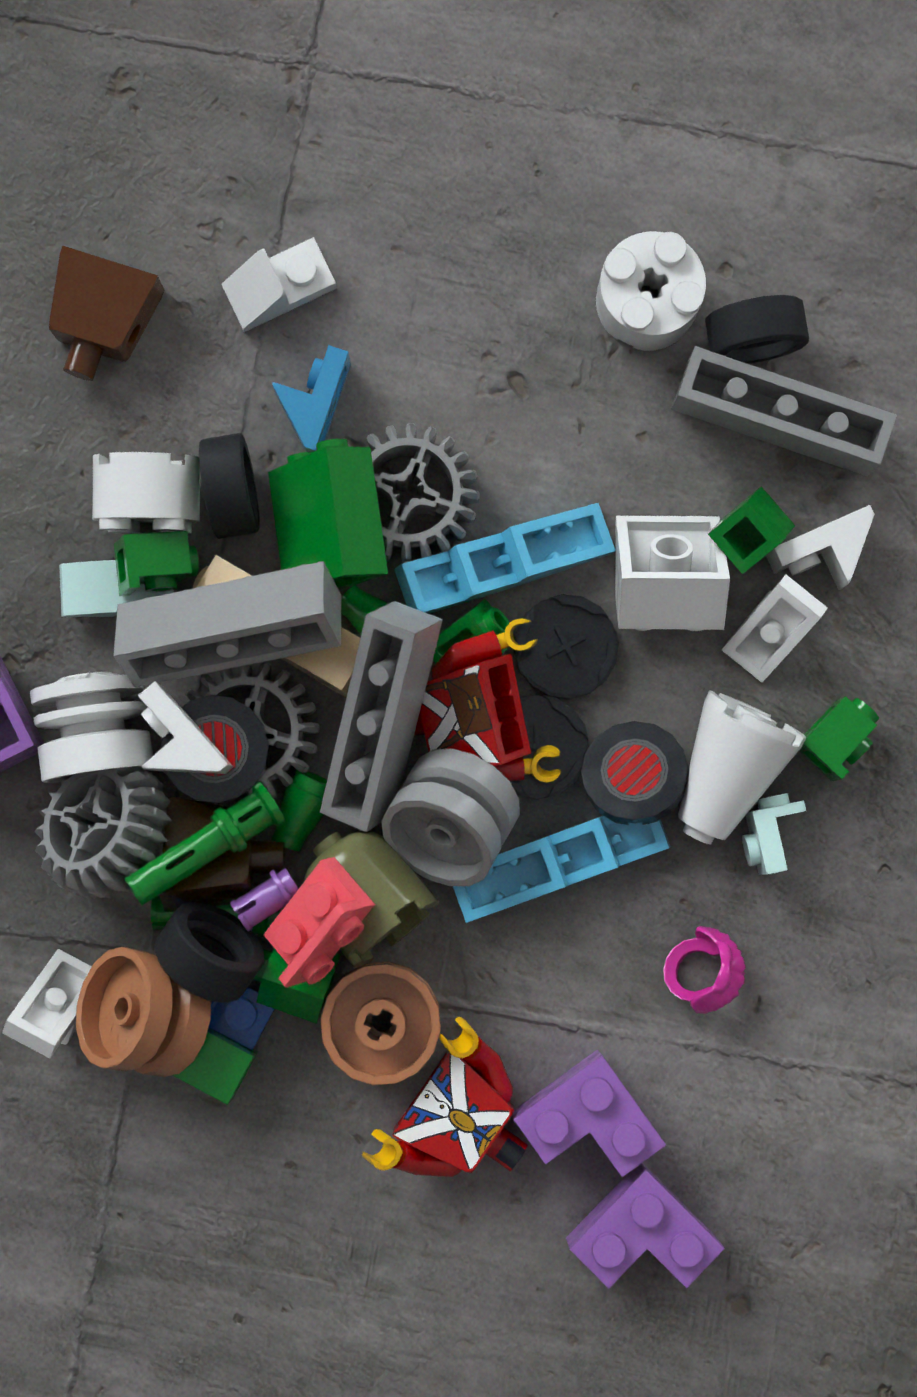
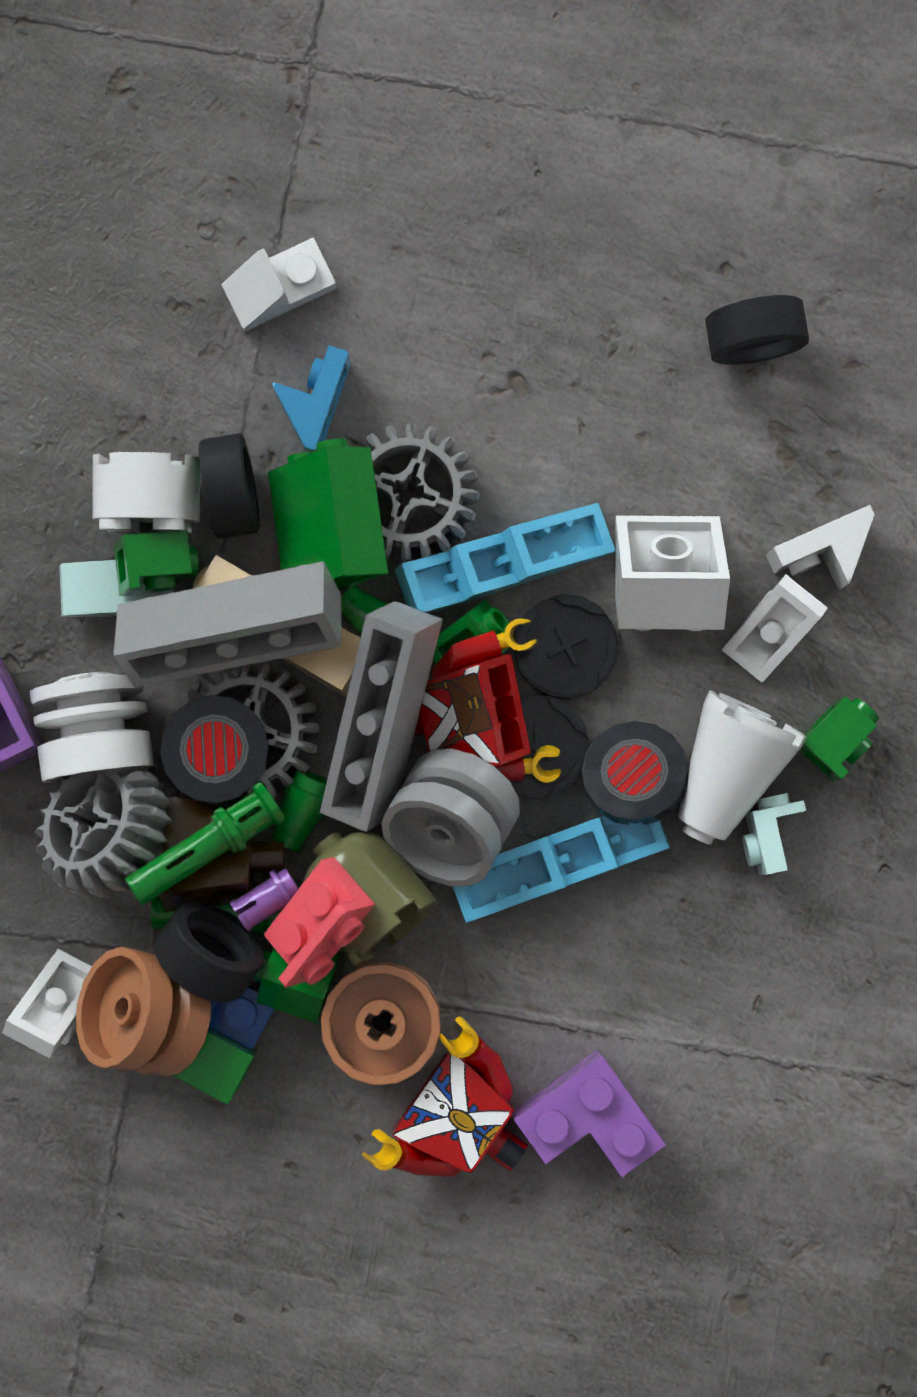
reddish brown torso [49,246,165,381] -> none
white slope [138,681,234,774] -> none
medium lavender brick [566,1163,725,1289] -> none
white brick [596,231,706,351] -> none
dark pink piece [663,926,746,1014] -> none
light grey brick [671,346,897,477] -> none
green brick [708,486,795,574] -> none

